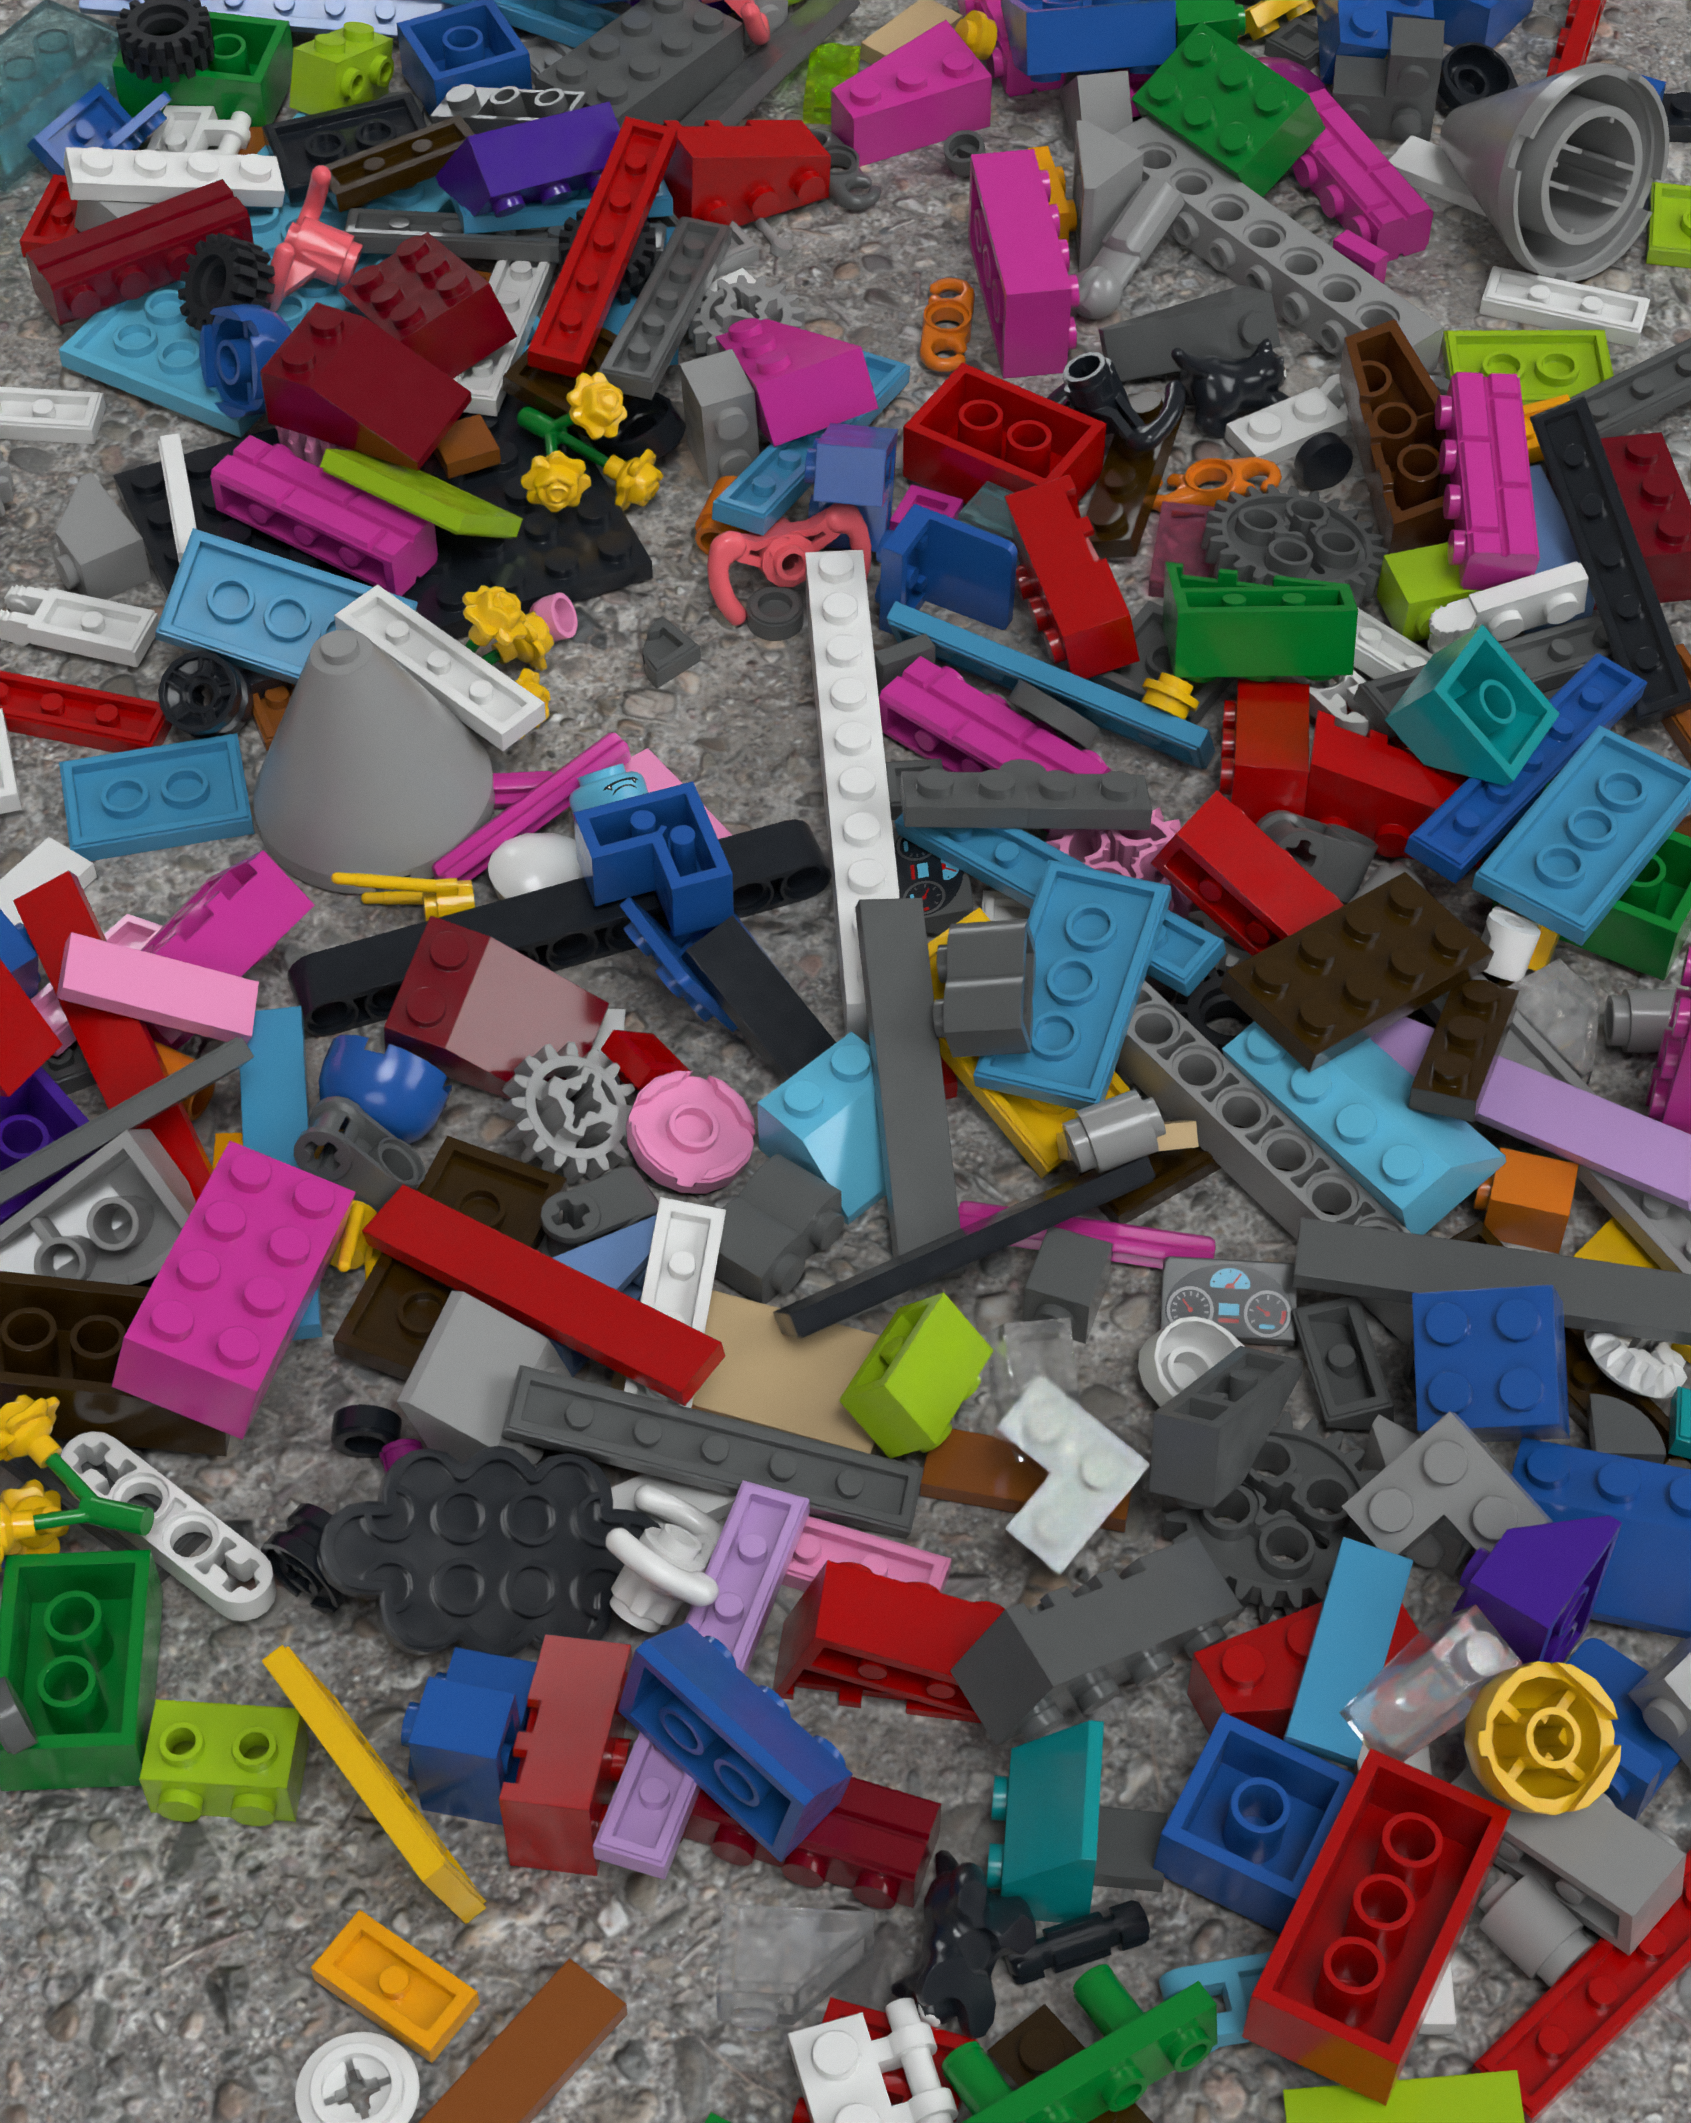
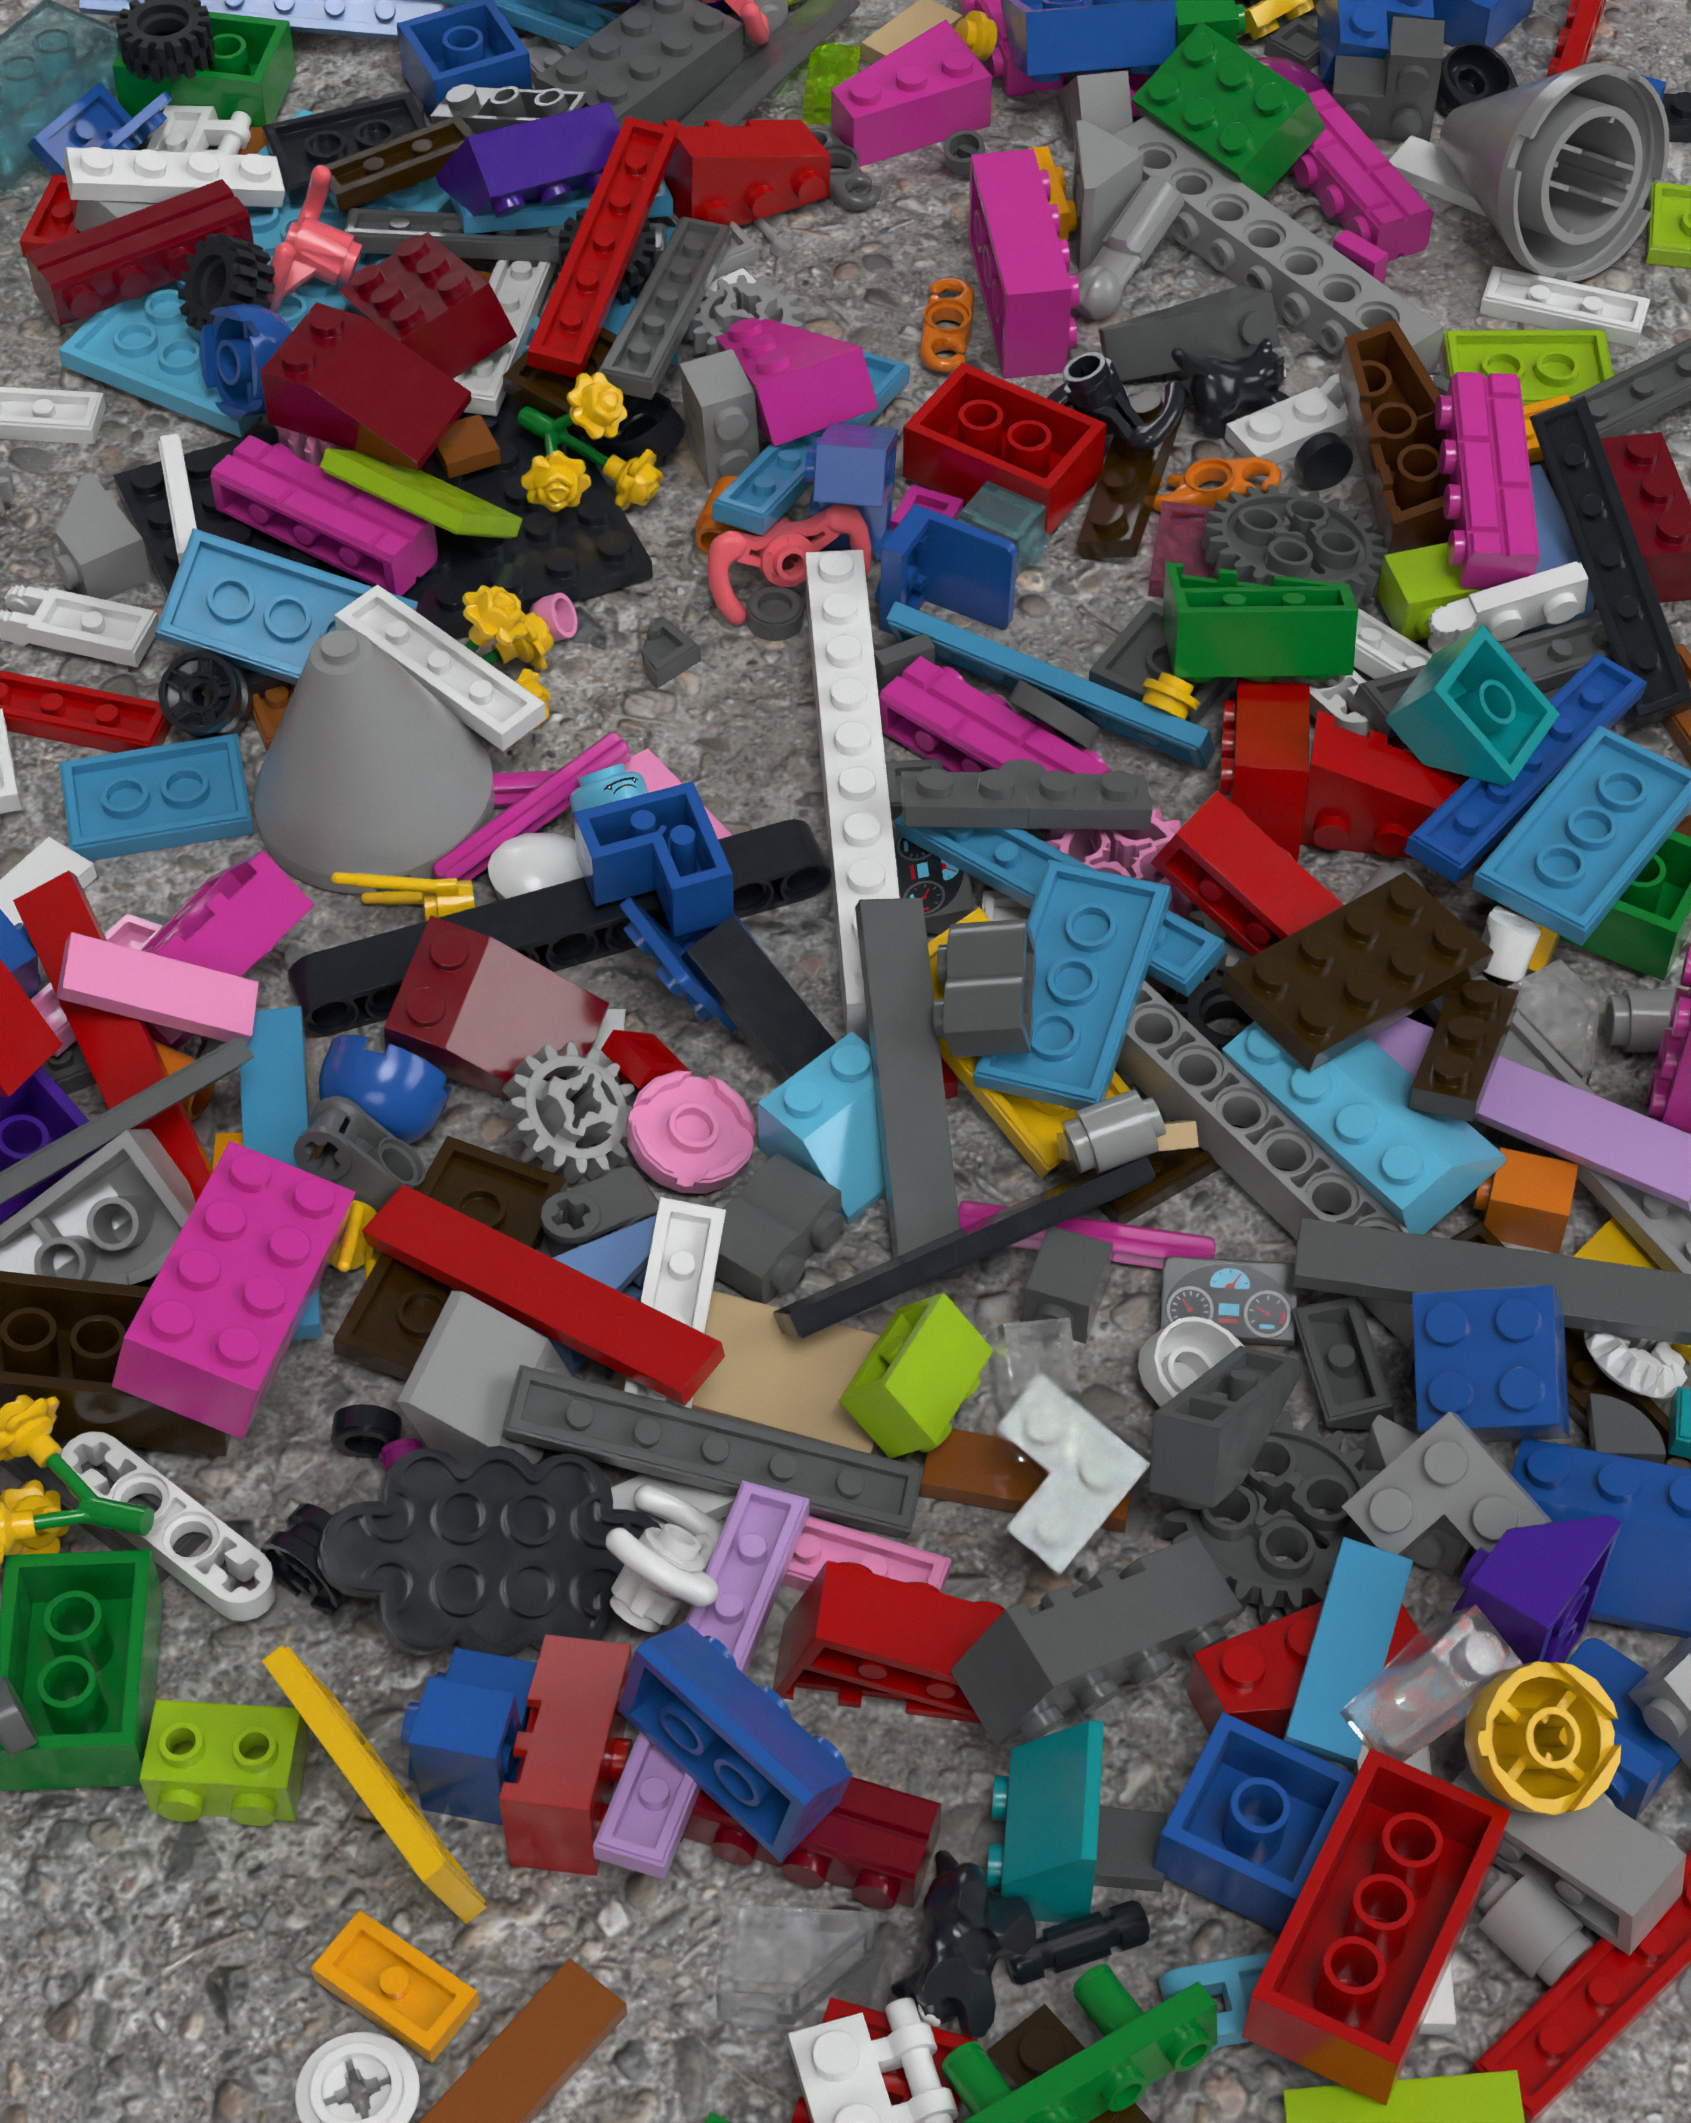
lime brick [289,22,394,115] -> none
red wedge [1004,474,1140,679] -> none
dark grey piece [1256,810,1378,903] -> none

